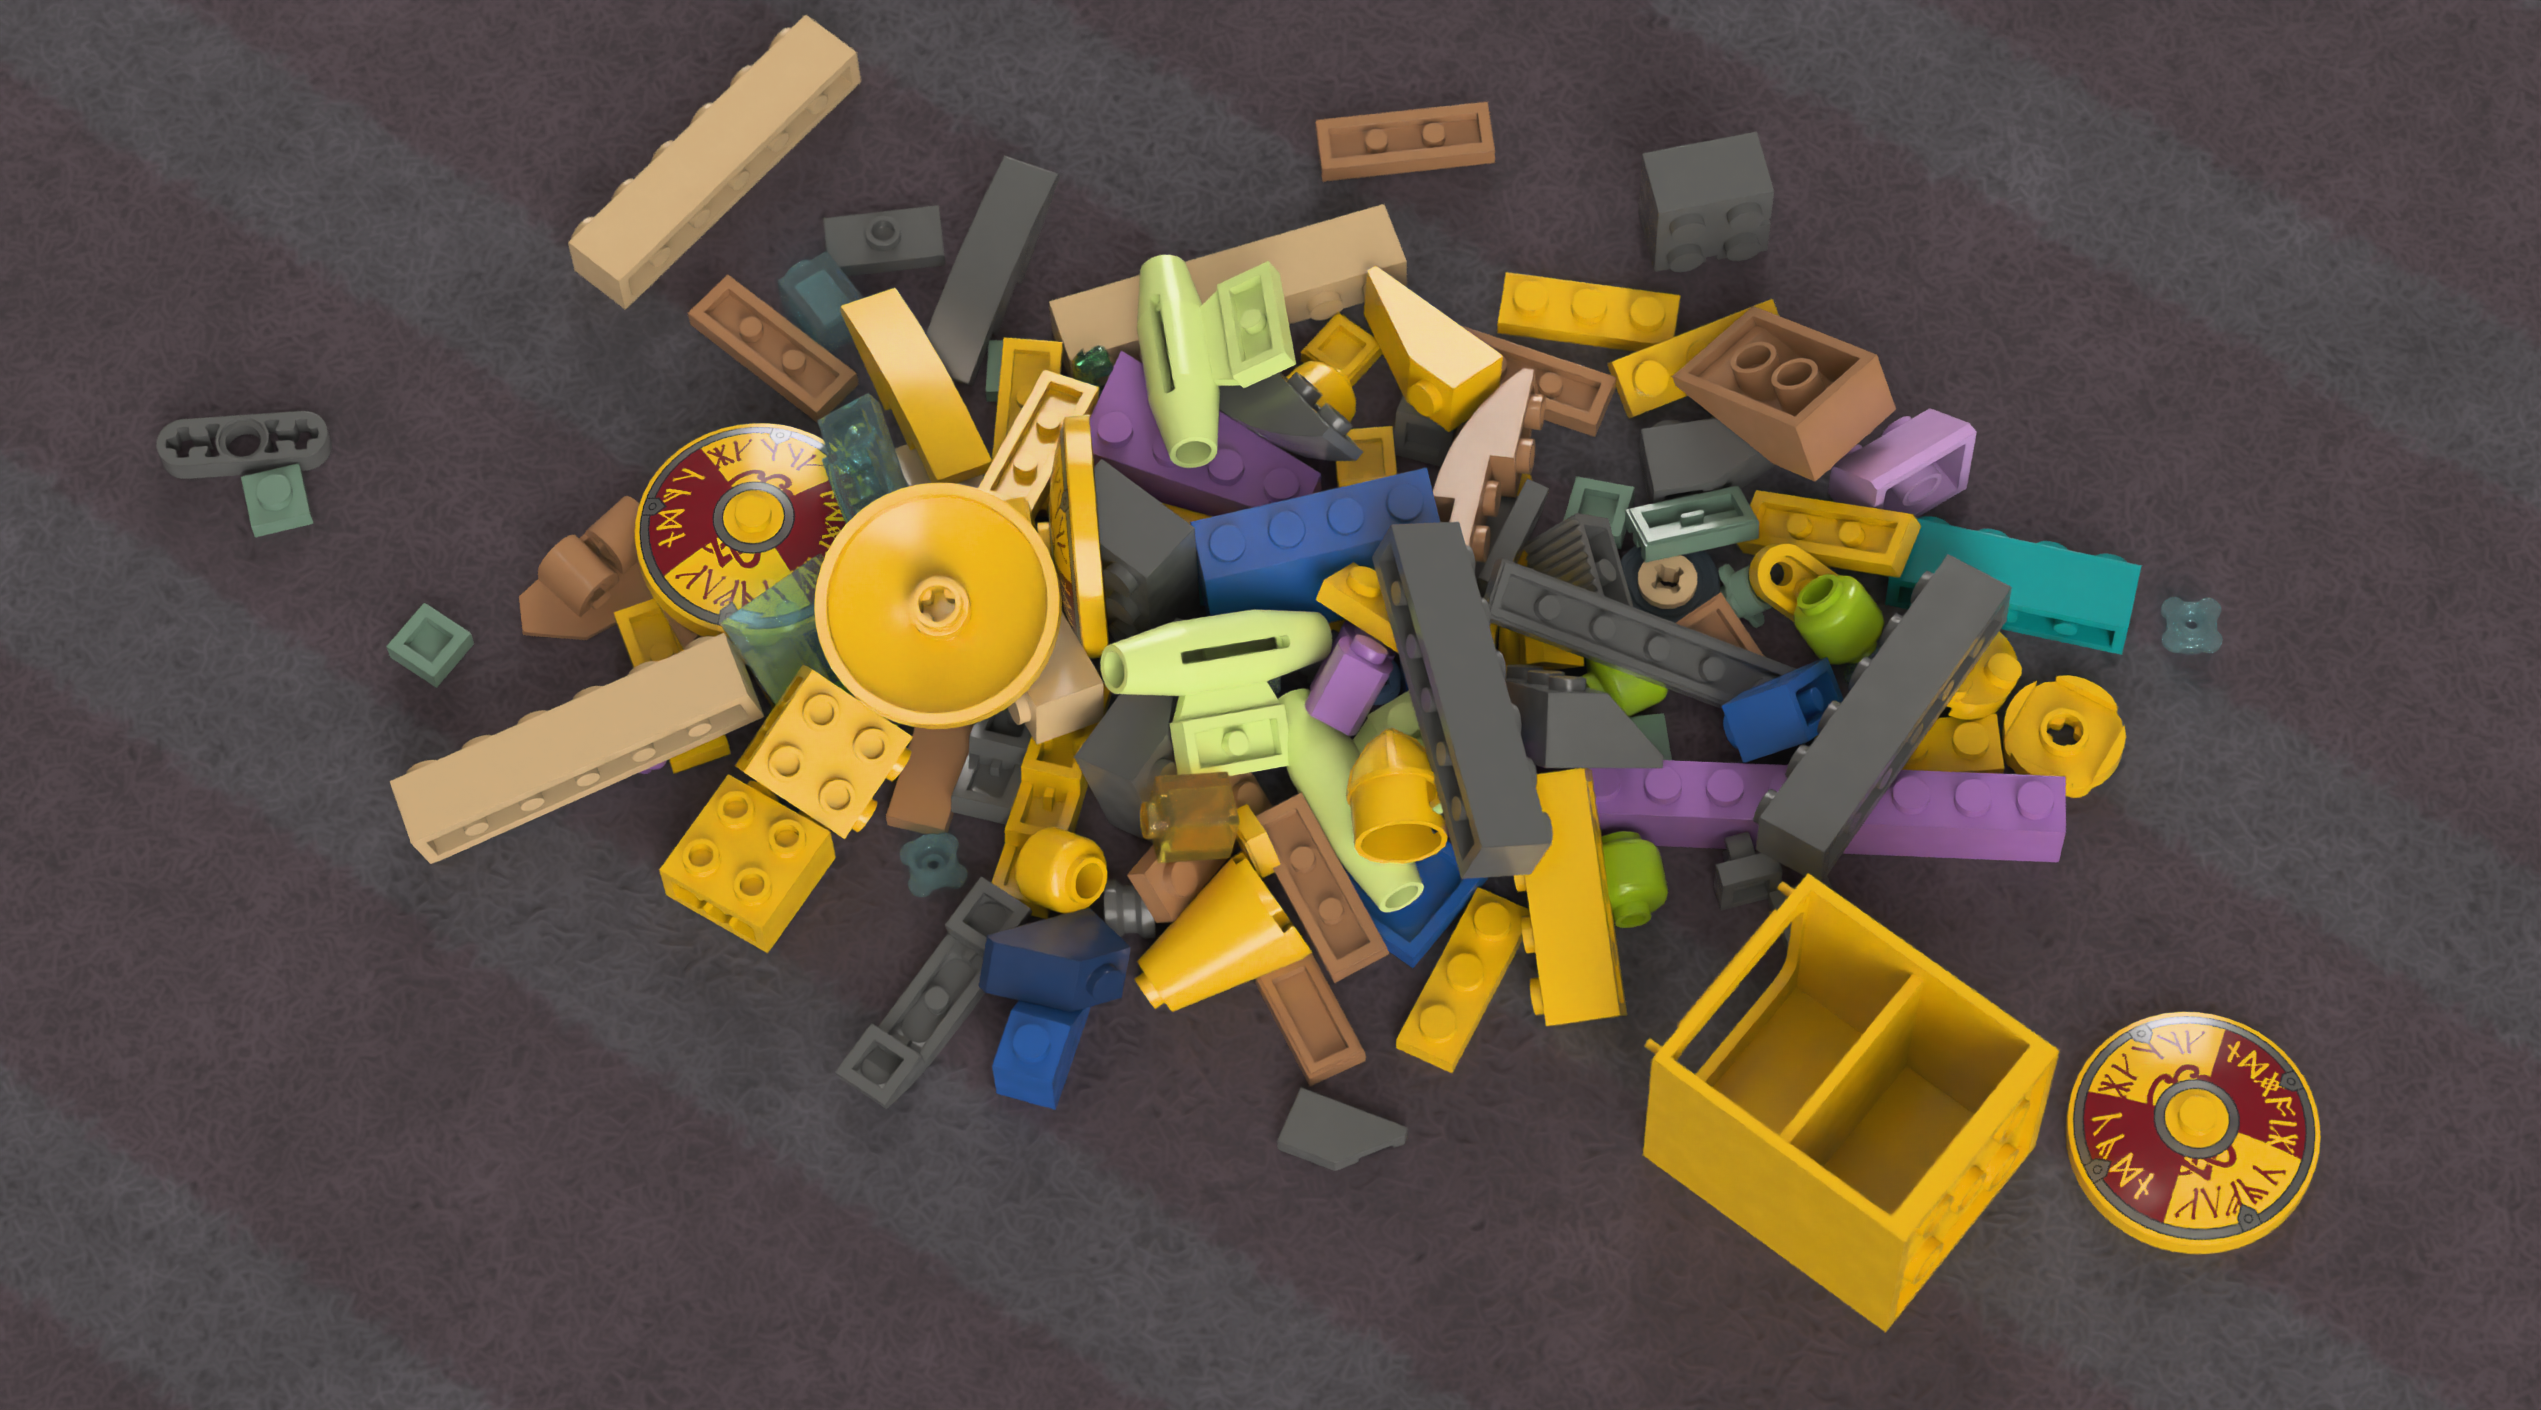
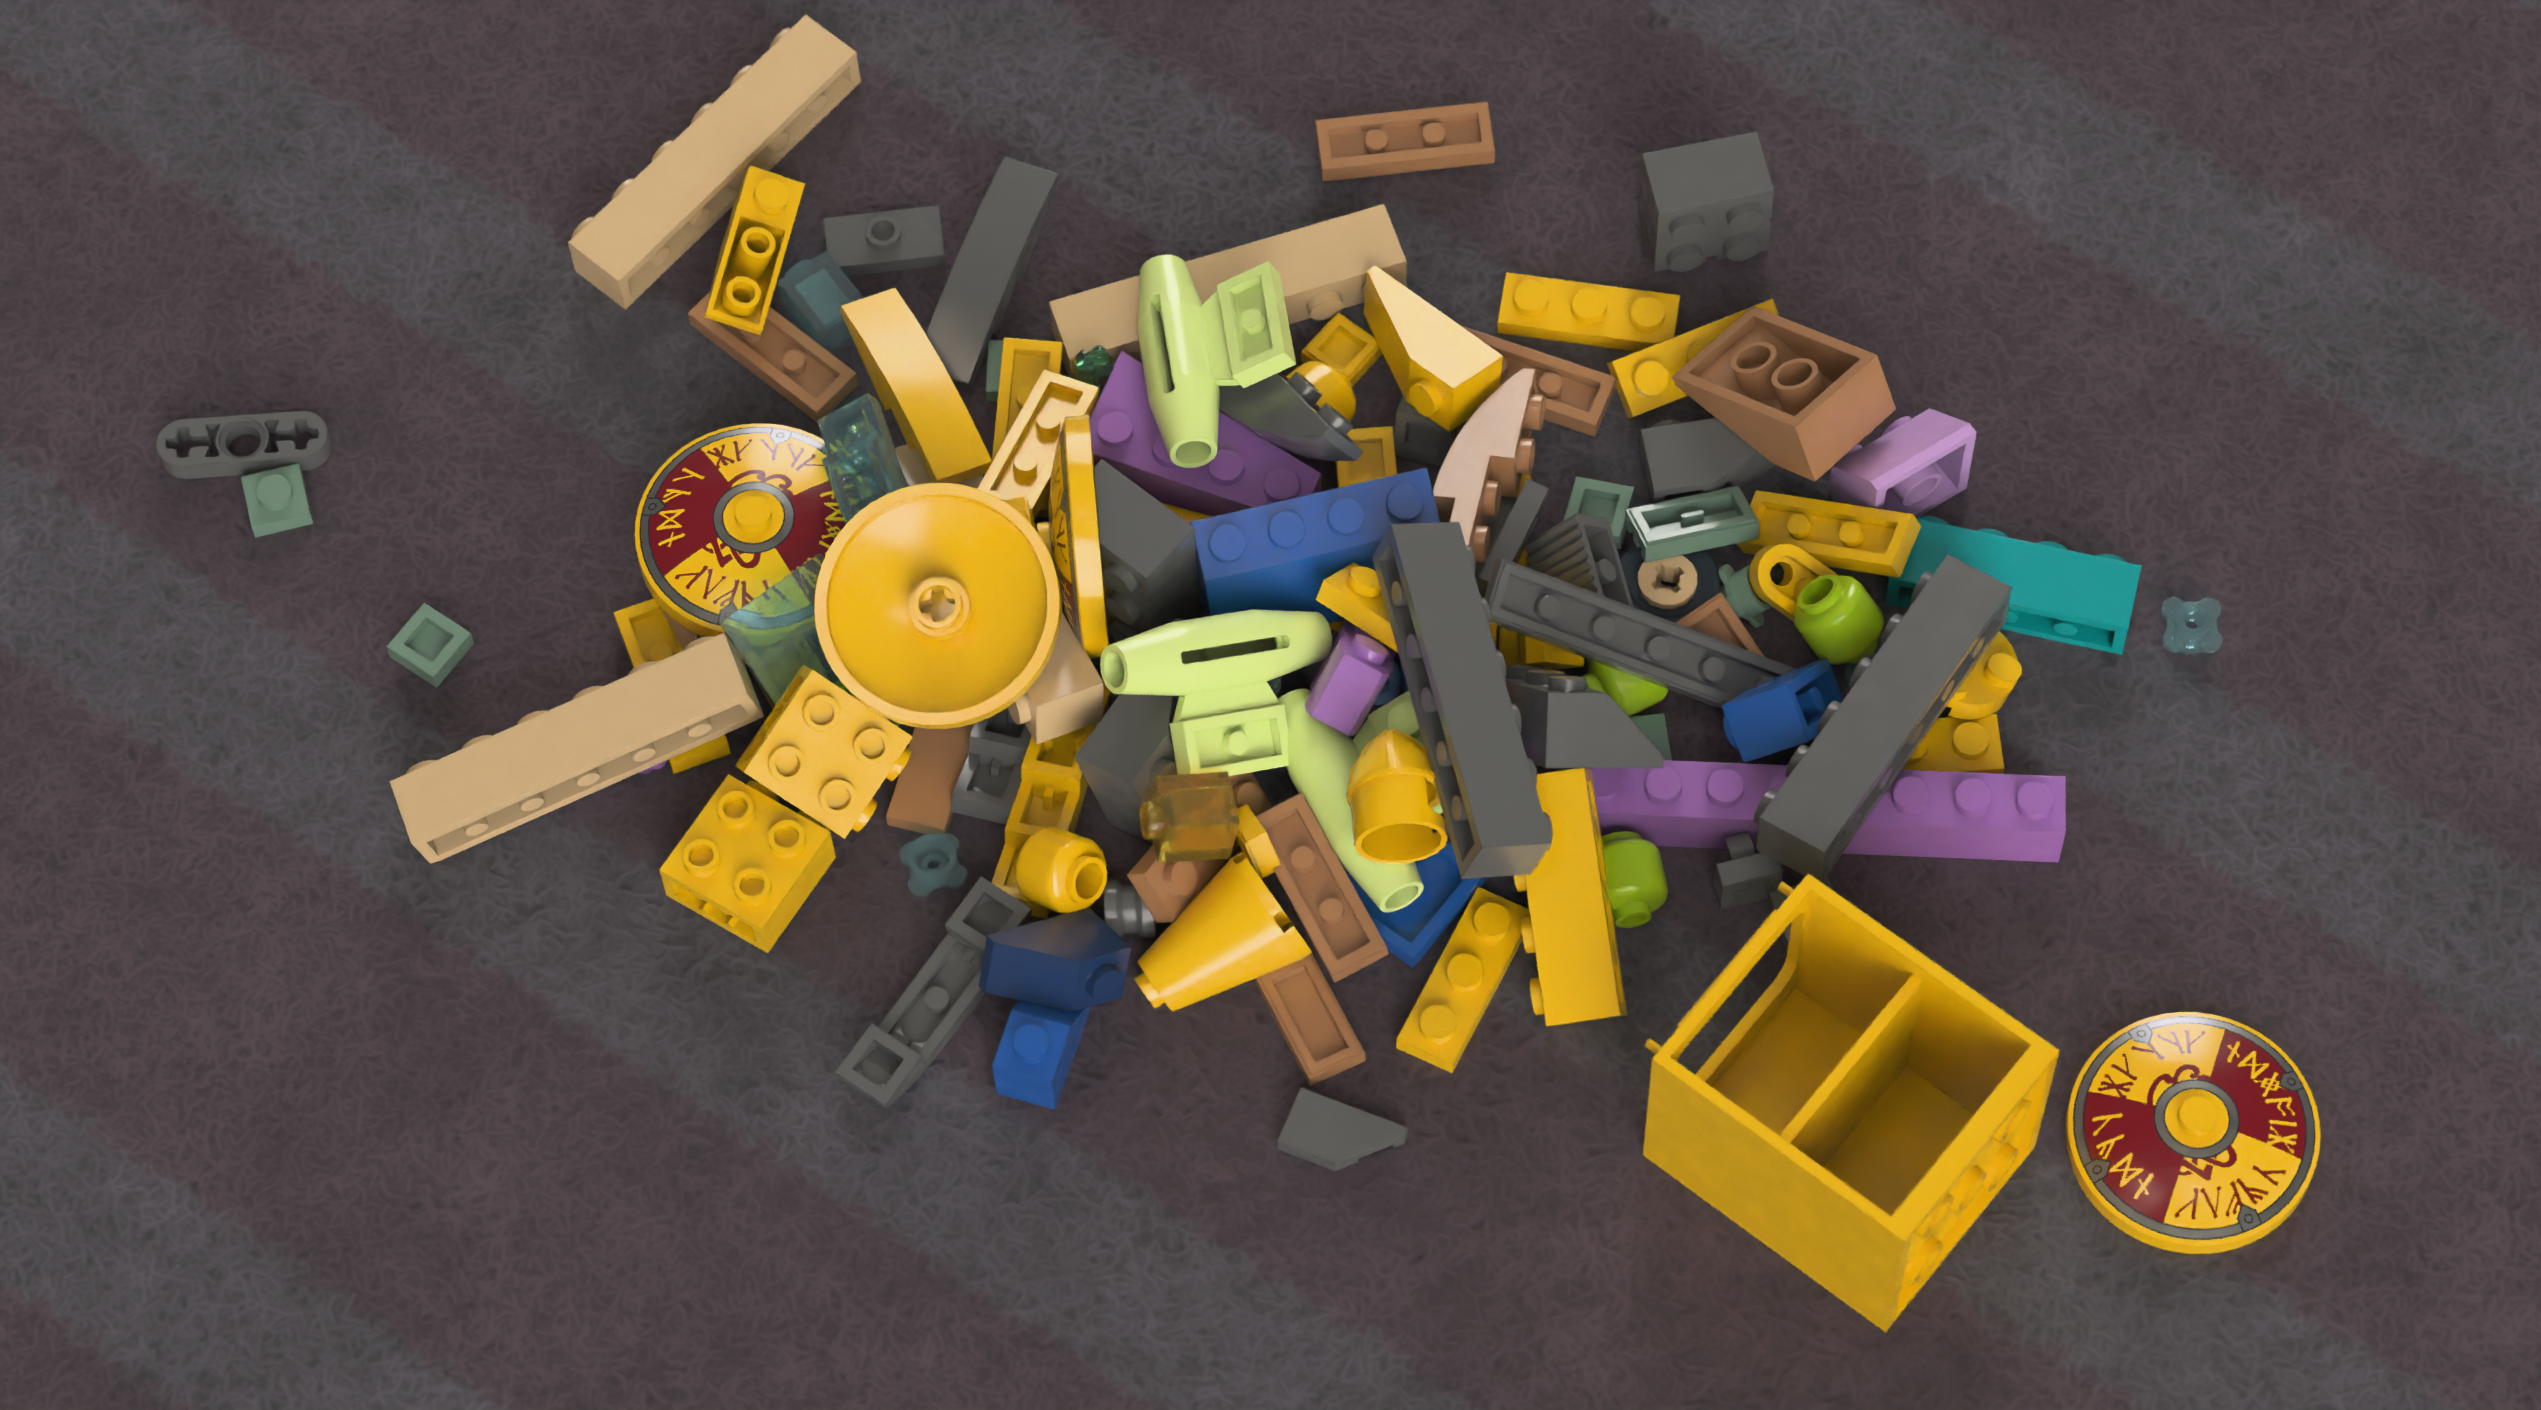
medium nougat panel [519,496,653,640] -> none
yellow plate [2002,675,2126,798] -> none
none -> yellow slope [704,165,805,335]

